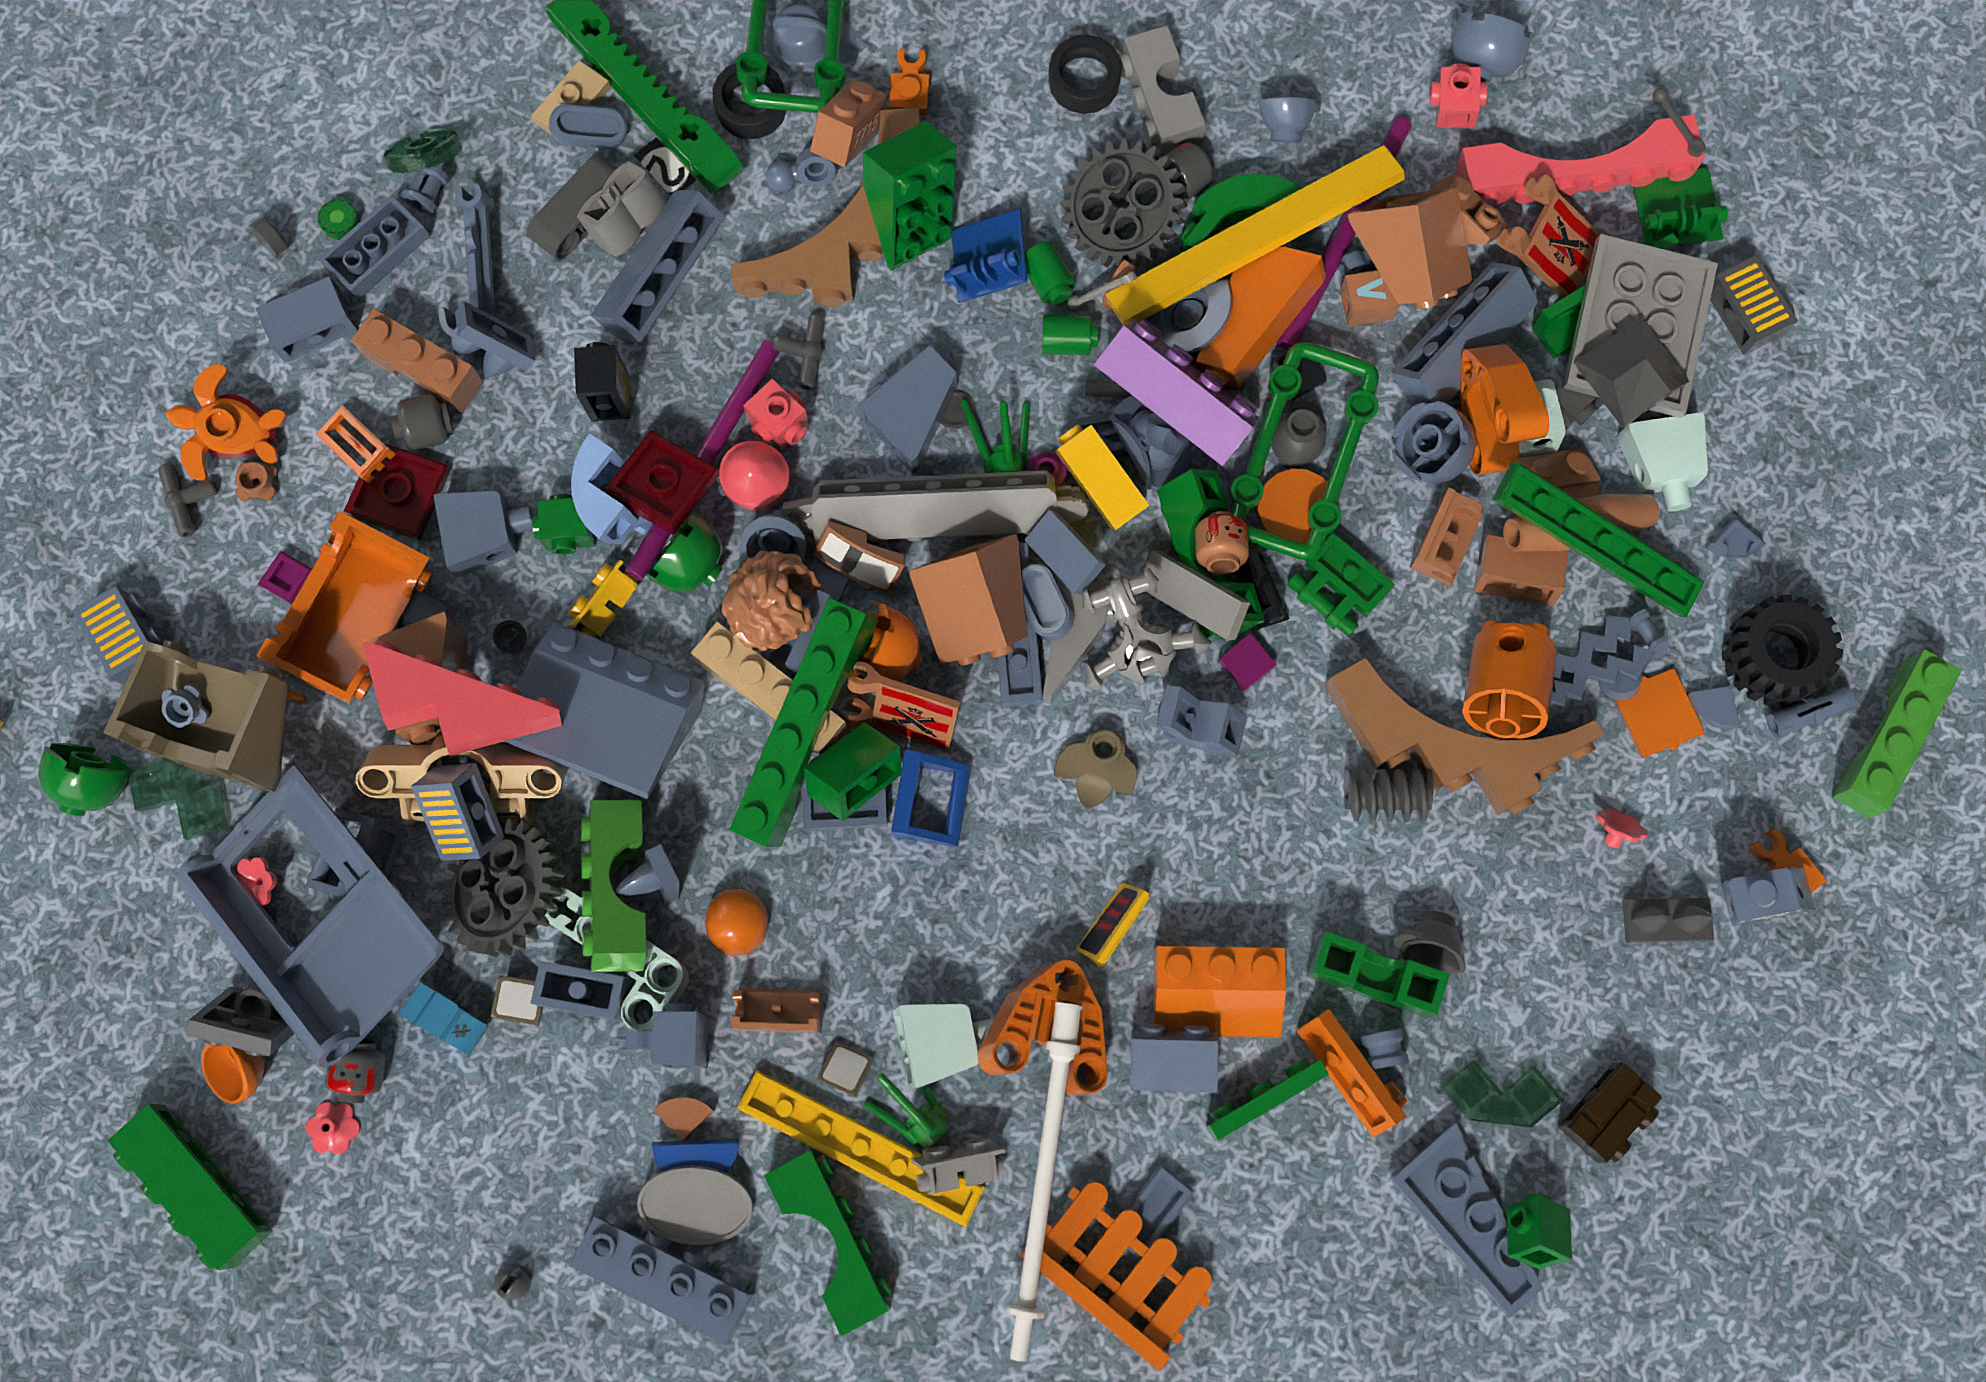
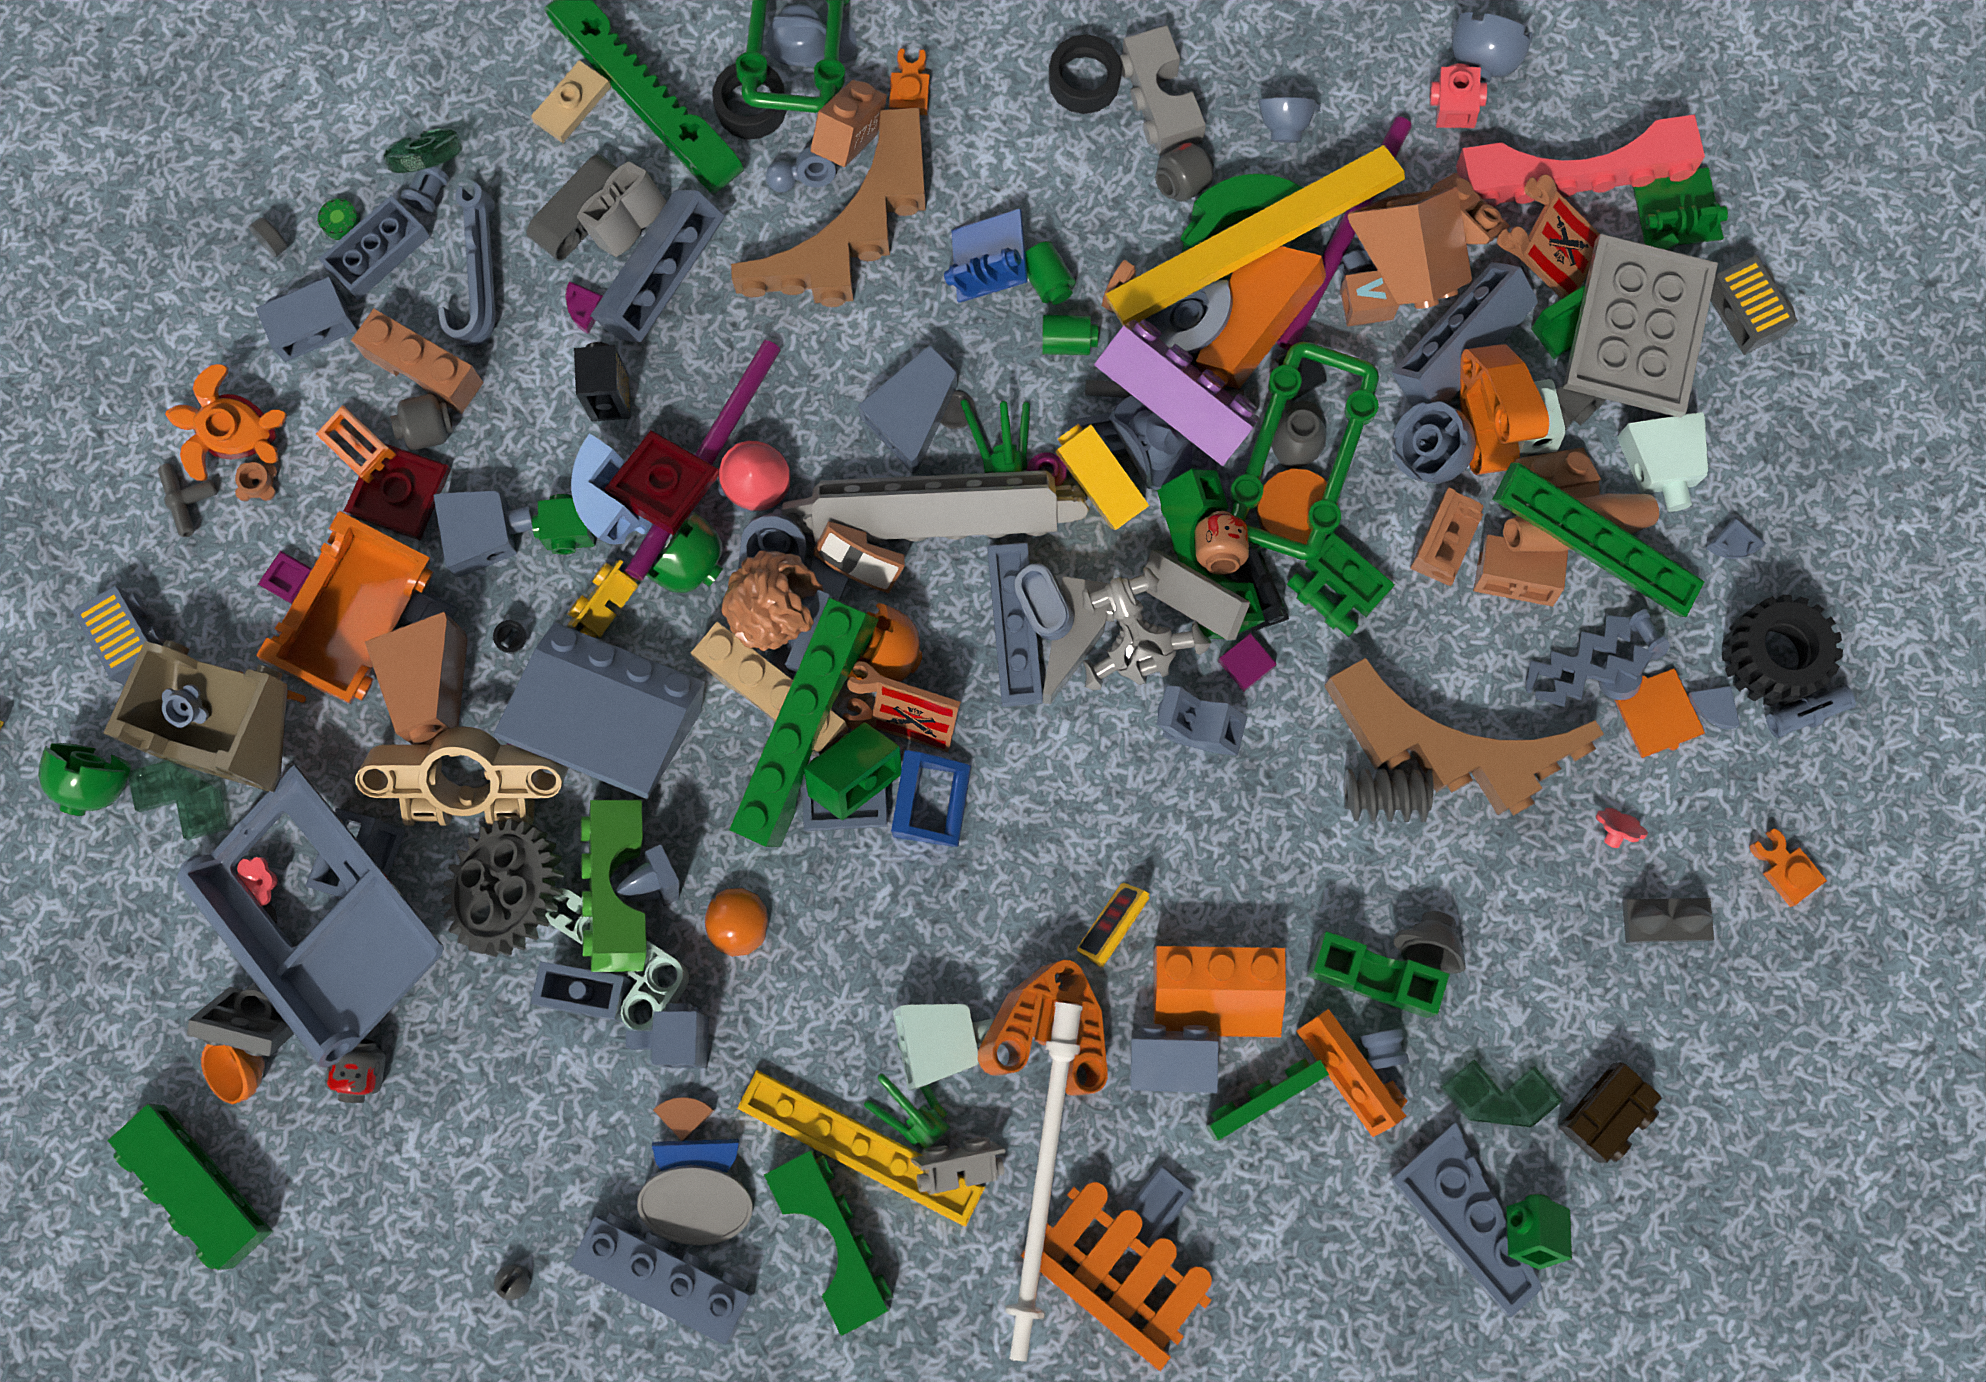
coral plant [305,1102,360,1154] -> none
coral slope [362,640,562,756] -> none
dark azure leg [398,982,489,1056] -> none
sand blue brick [411,763,505,861] -> none
sand blue tile [451,301,535,378] -> none
white slope [491,975,543,1026] -> none
sand blue tile [549,104,627,149] -> none
sticker [633,137,697,196] -> none
nougat hinge [731,988,823,1034] -> none
coral brick [743,379,809,451] -> none
dark grey piece [772,314,824,390] -> none
white slope [816,1041,875,1098] -> none
green slope [863,121,957,271] -> none
nougat slope [909,533,1027,667] -> none
sand blue tile [1025,509,1106,595] -> none
dark tan plate [1054,728,1137,809] -> none
dark grey gear [1060,138,1187,268] -> none
light grey hinge [1067,270,1137,311] -> none
orange cylinder [1462,620,1557,740] -> none
dark grey slope [1574,317,1690,428] -> none
dark grey hinge [1653,87,1705,157] -> none
sand blue torso [1722,867,1815,926] -> none
bright green arch [1832,649,1962,818] -> none
none -> magenta tile [565,281,603,334]

